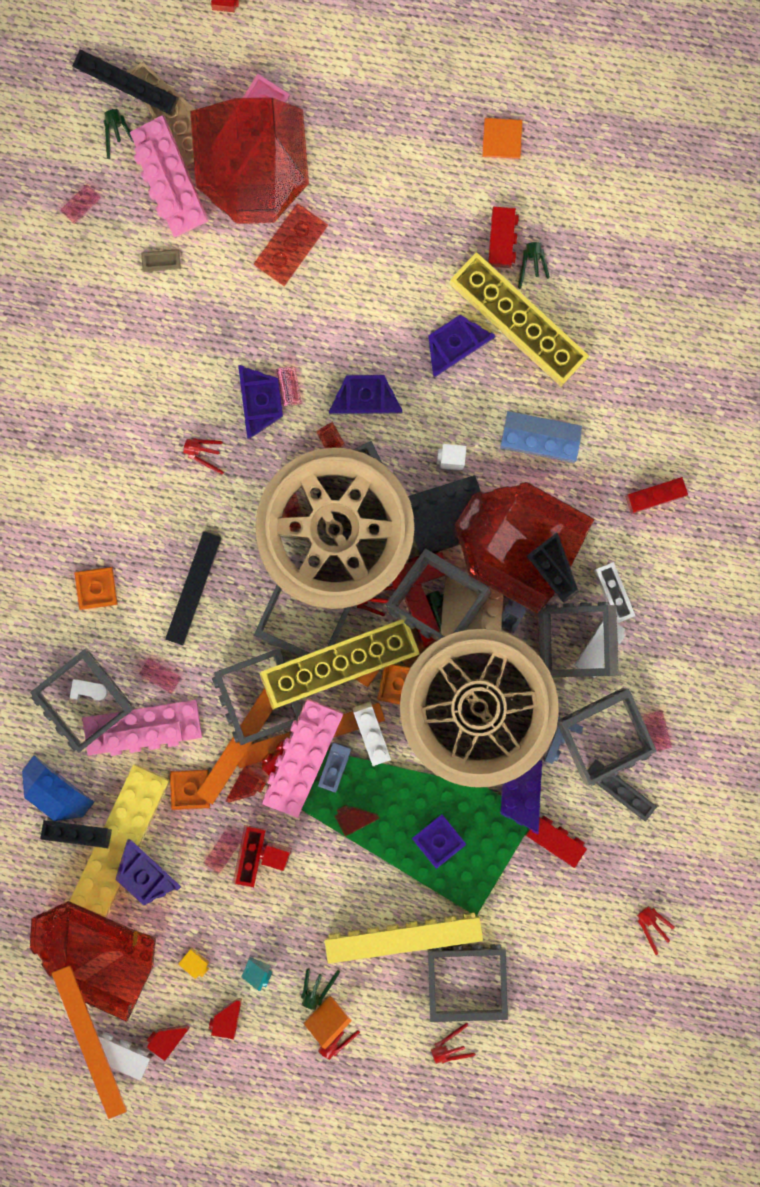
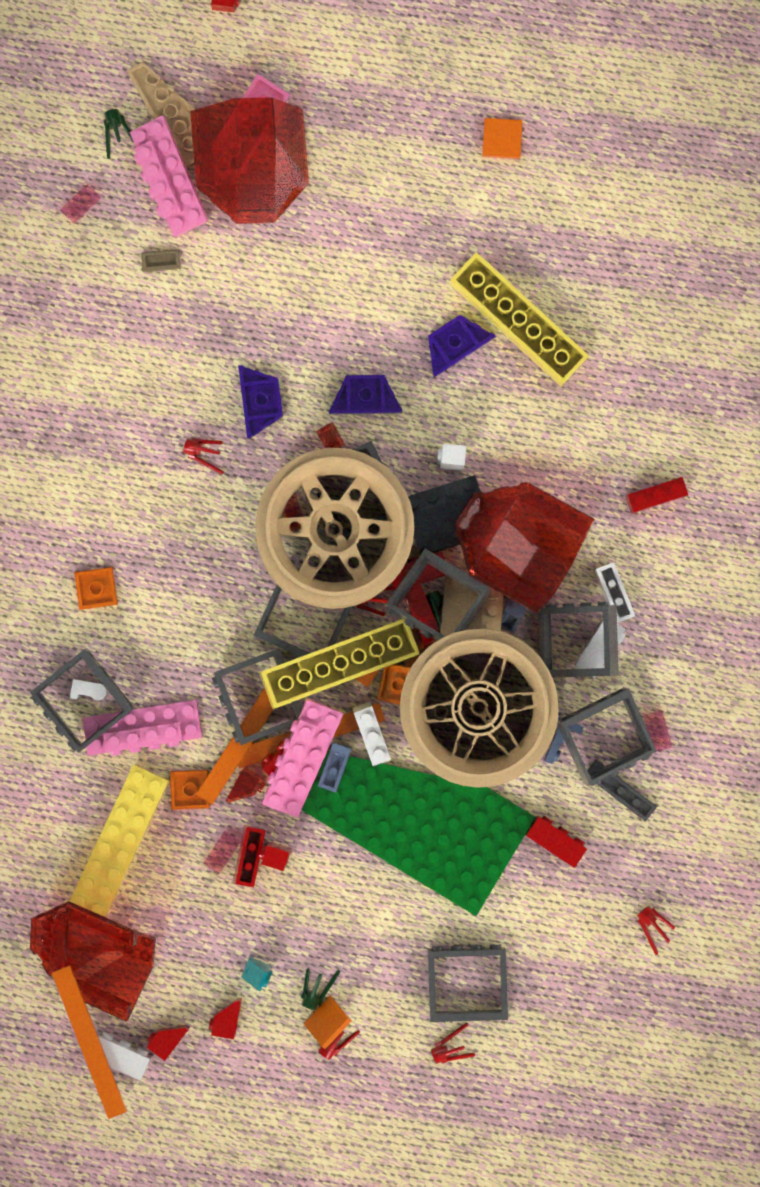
blue wedge [22,755,94,821] -> none
black plate [40,820,112,849] -> none
black tile [72,49,179,115] -> none
dark purple wing [115,839,181,905] -> none
clear pink tile [139,658,182,694] -> none
black tile [165,531,222,646] -> none
yellow brick [178,948,209,979] -> none
clear red tile [253,203,328,287] -> none
clear pink tile [276,367,302,407] -> none
light yellow brick [325,913,483,964] -> none
clear red slope [335,805,380,837] -> none
dark purple plate [412,814,466,869] -> none
red brick [488,206,519,268] -> none
medium blue slope [500,411,582,463] -> none
dark purple wing [501,760,542,834] -> none
dark green plant [518,242,550,289] -> none
black wedge [527,532,579,603] -> none

